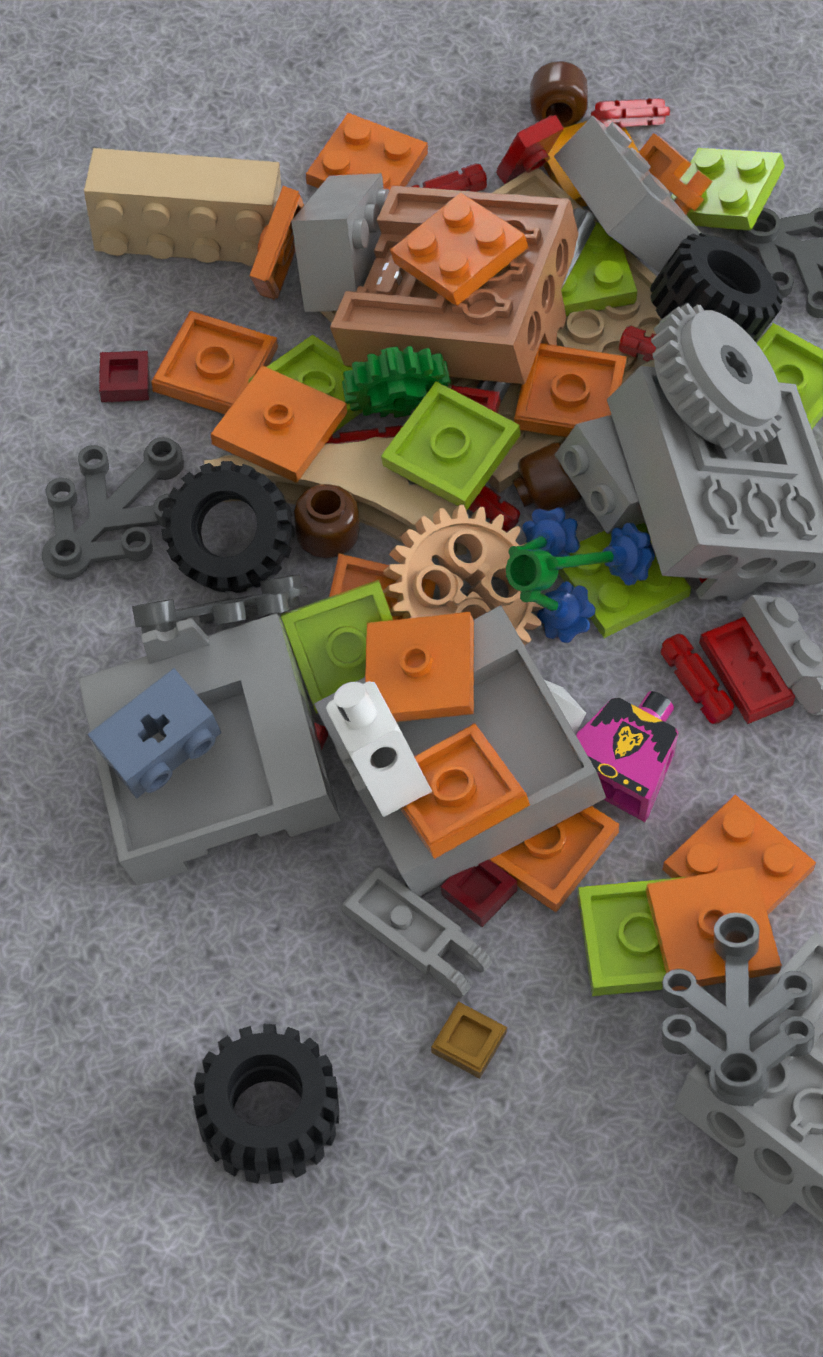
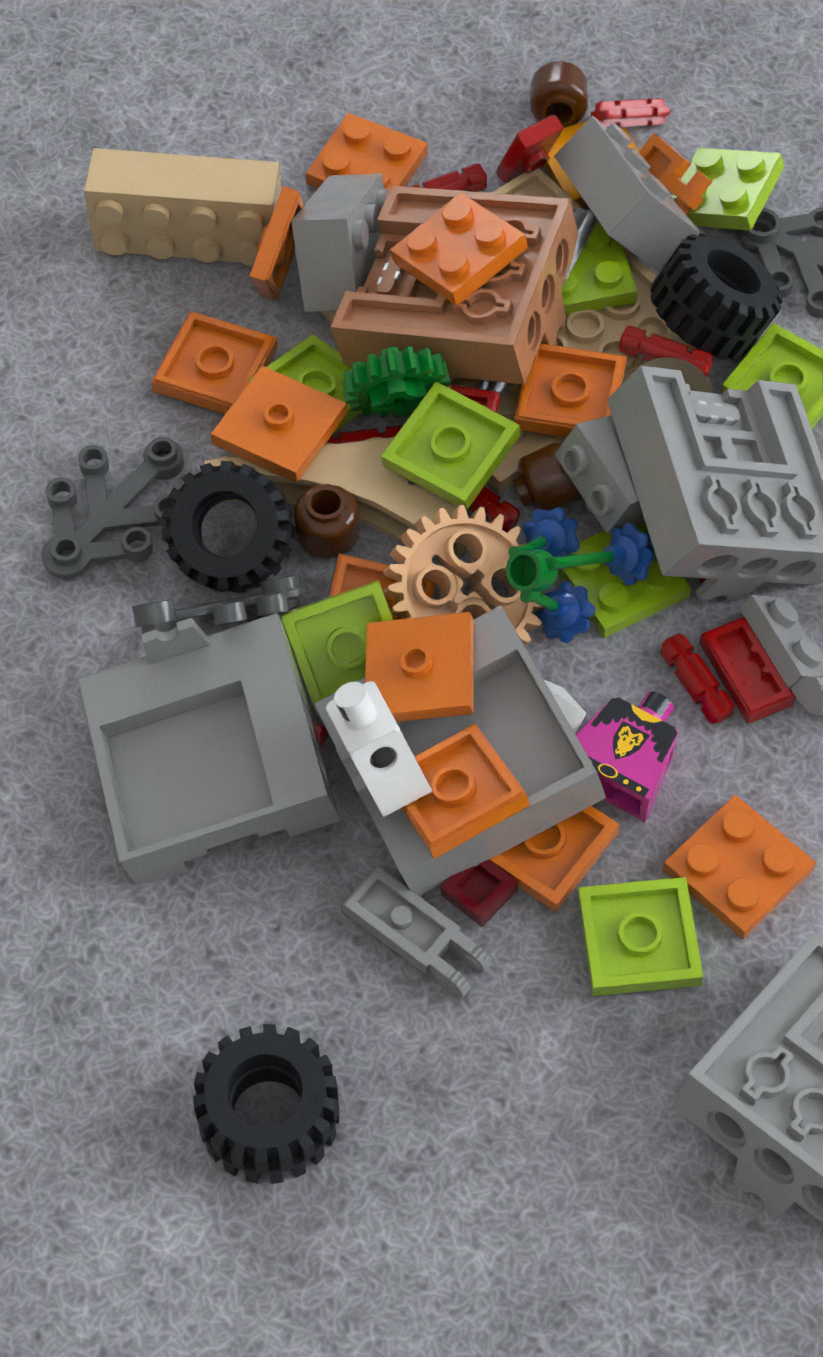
sand blue brick [88,668,222,799] -> none
dark red plate [99,350,150,402] -> none
pearl gold tile [431,1001,507,1079] -> none
orange plate [646,866,782,991] -> none
light grey gear [651,303,783,454] -> none
dark grey plant [662,913,815,1106] -> none

